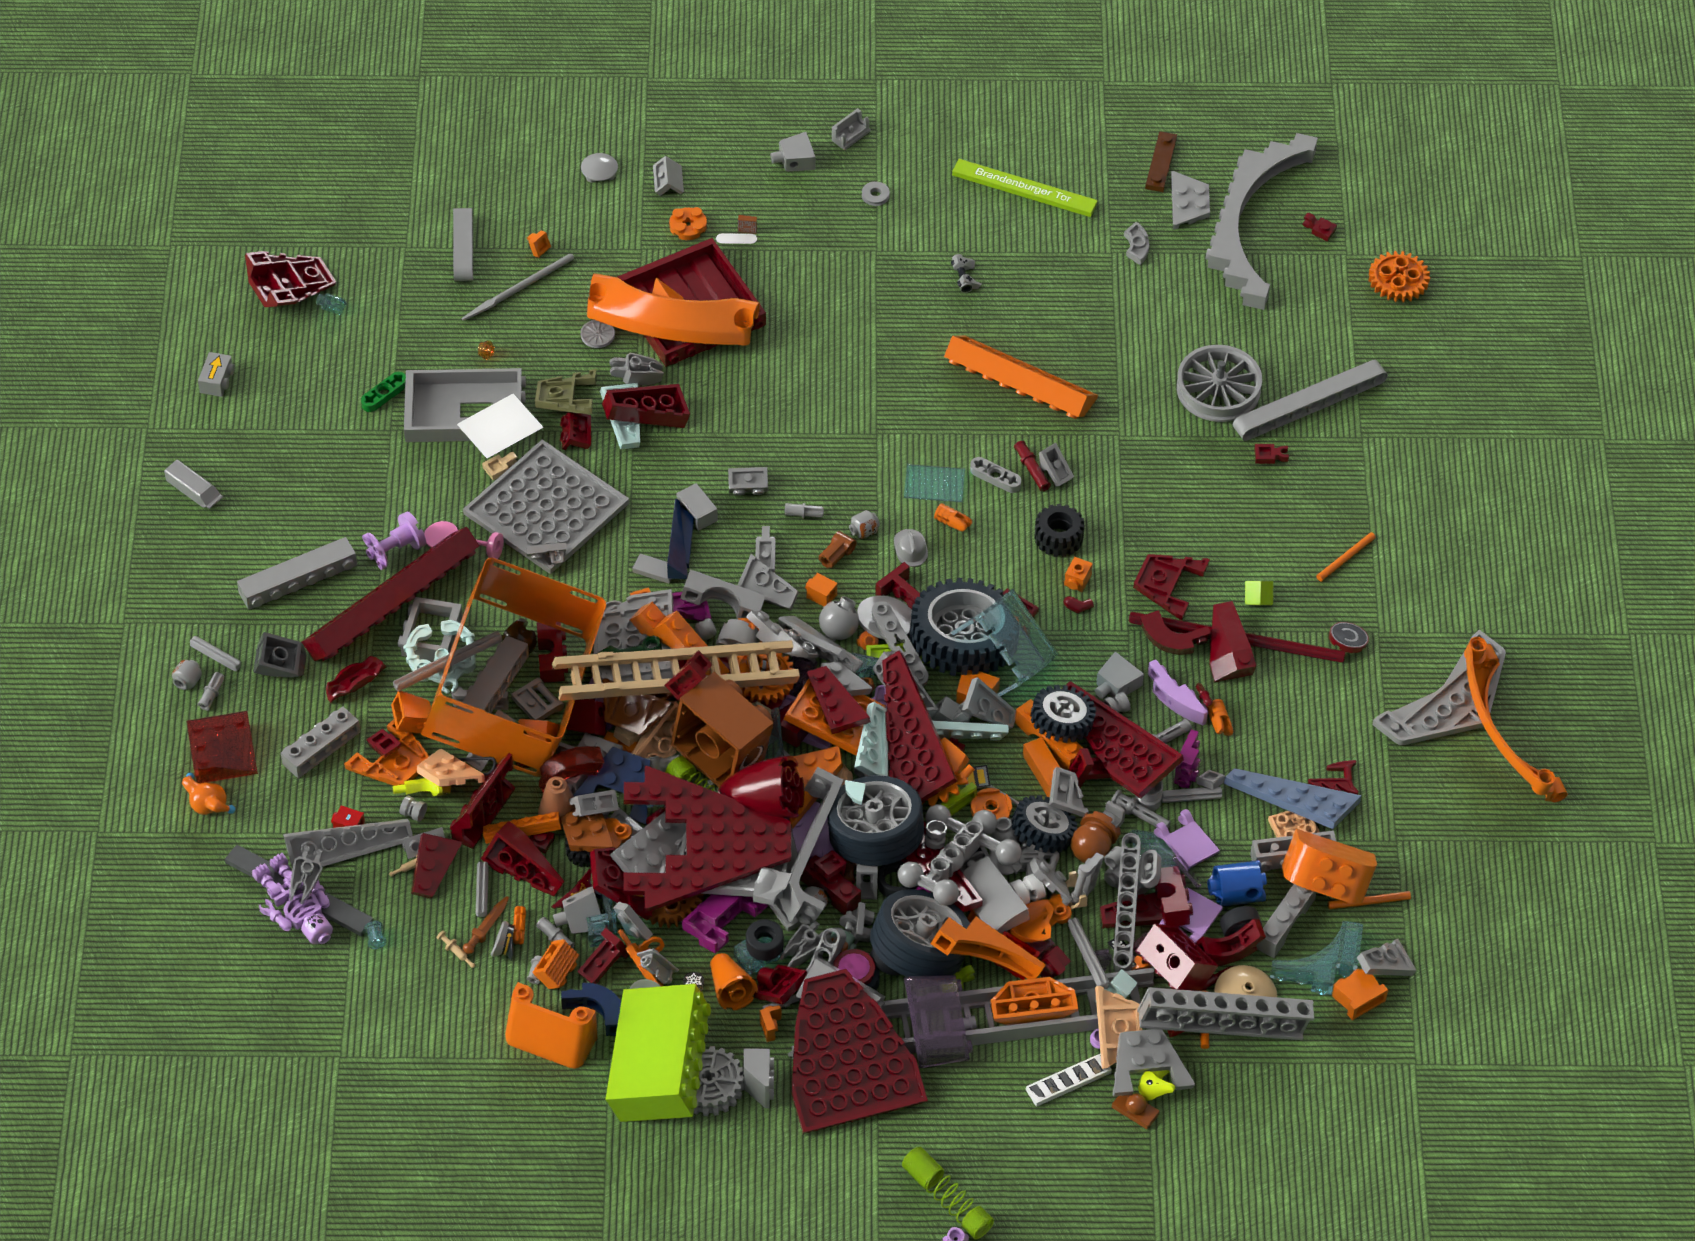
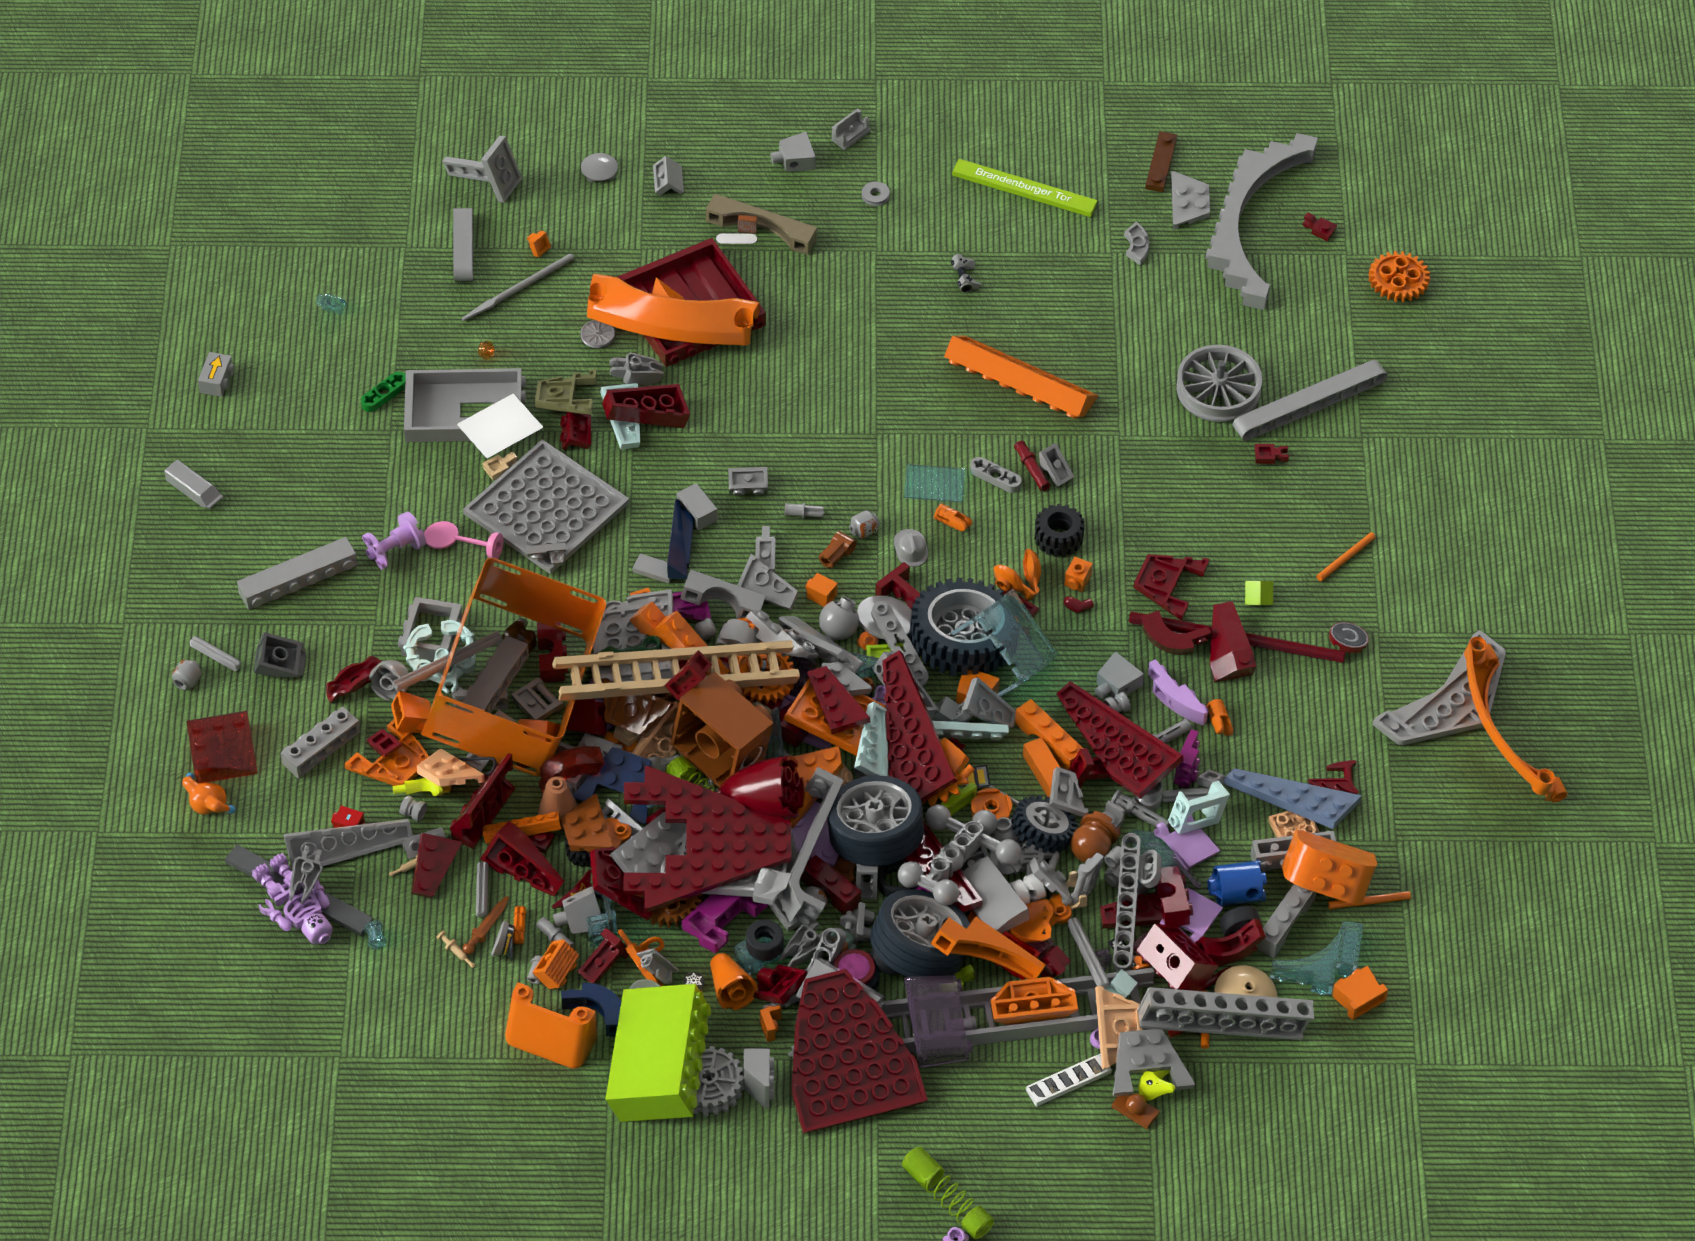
light grey axle [197,672,224,711] -> none
dark red wedge [245,251,336,307] -> none
dark red brick [301,526,480,661] -> none
light grey hinge [569,790,619,817] -> none
light grey wing [613,902,653,940] -> none
orange plate [669,207,707,240] -> none
dark red bracket [814,850,847,880] -> none
light aqua tile [844,780,866,805] -> none
light grey wheel [925,820,947,850] -> none
black wheel [1030,685,1096,743] -> none
dark red piece [1195,683,1213,707] -> none
light grey wing [1357,939,1417,976] -> none
none -> light grey cylinder [369,660,409,701]
none -> light grey piece [442,136,523,203]
none -> dark tan arch [706,194,817,255]
none -> orange animal [993,549,1041,600]
none -> light aqua panel [1168,781,1230,835]

